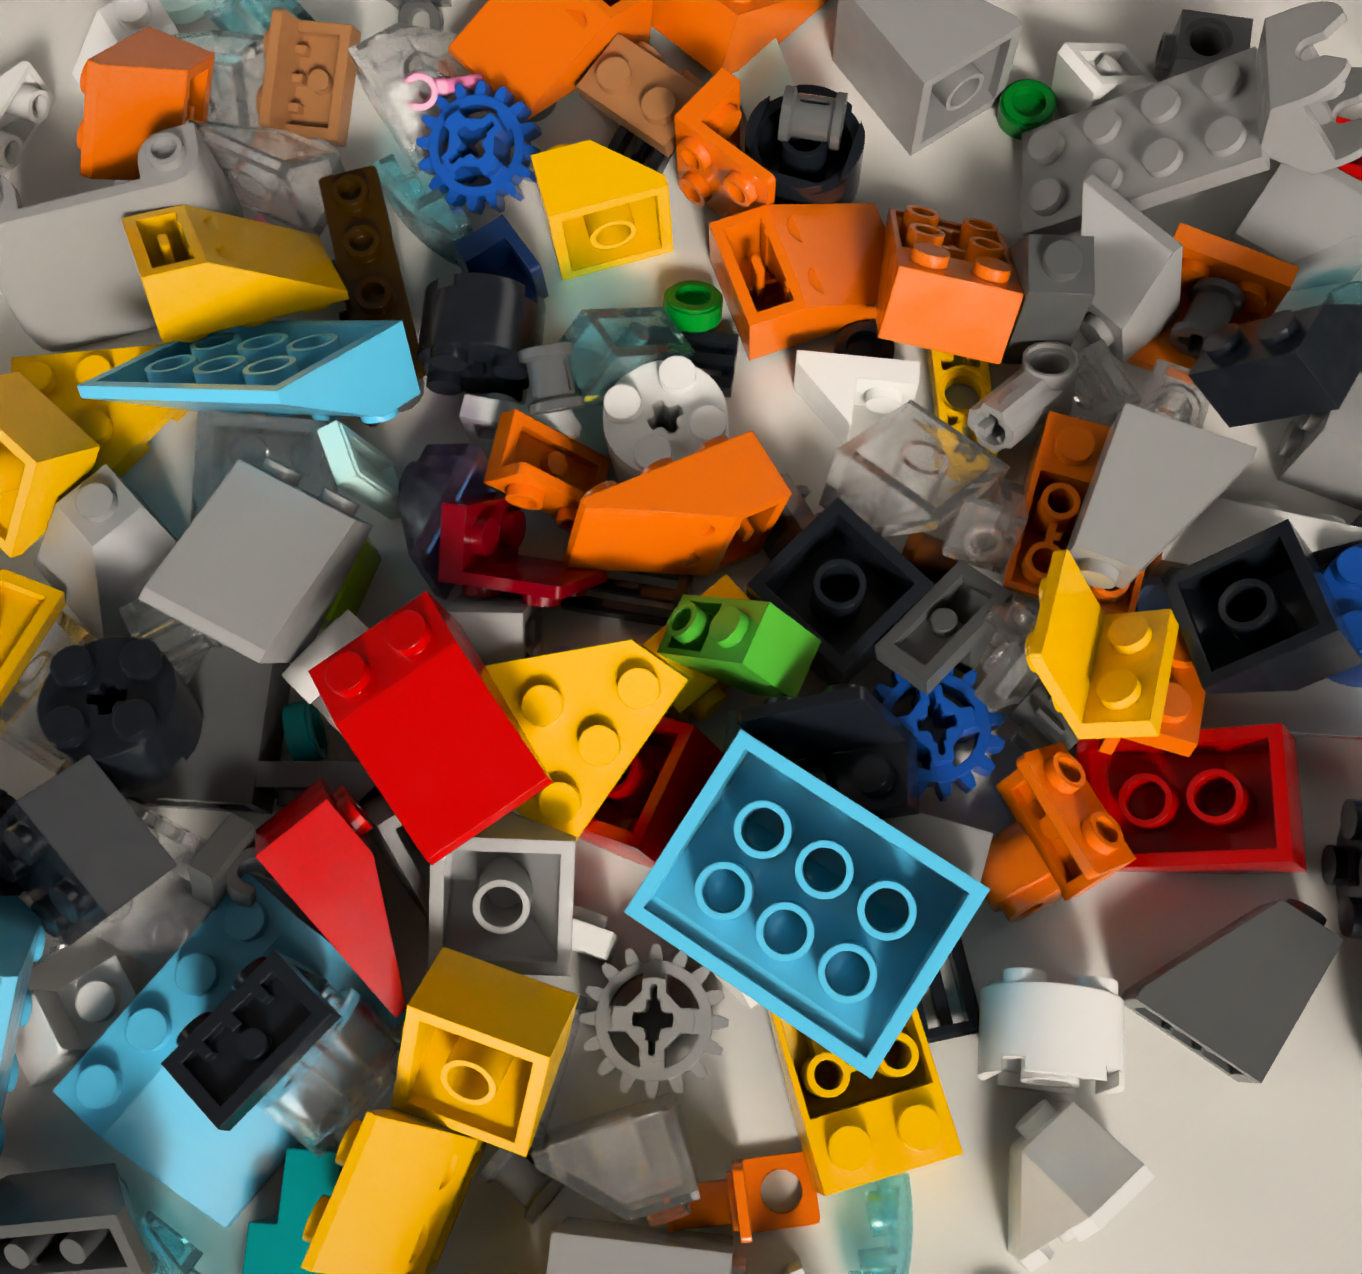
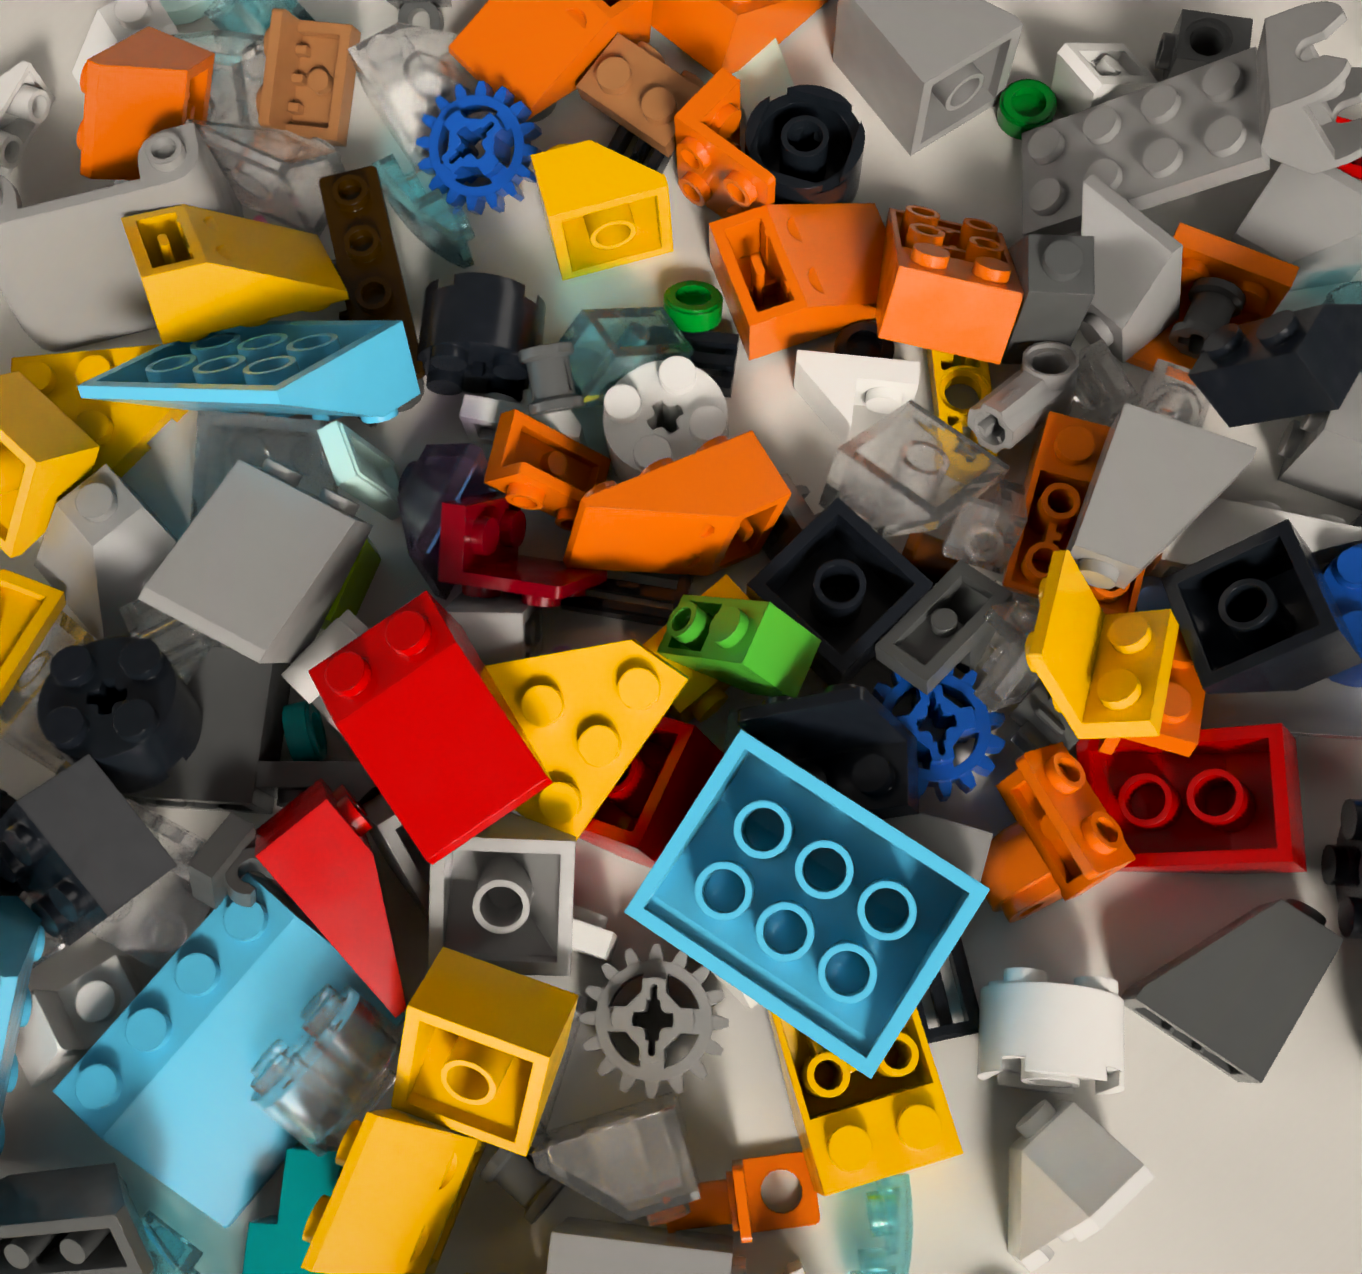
black bracket [161,950,342,1131] -> none
bright pink hand [404,71,483,110] -> none
dark blue panel [453,214,549,303] -> none
dark grey bush [778,85,848,151] -> none

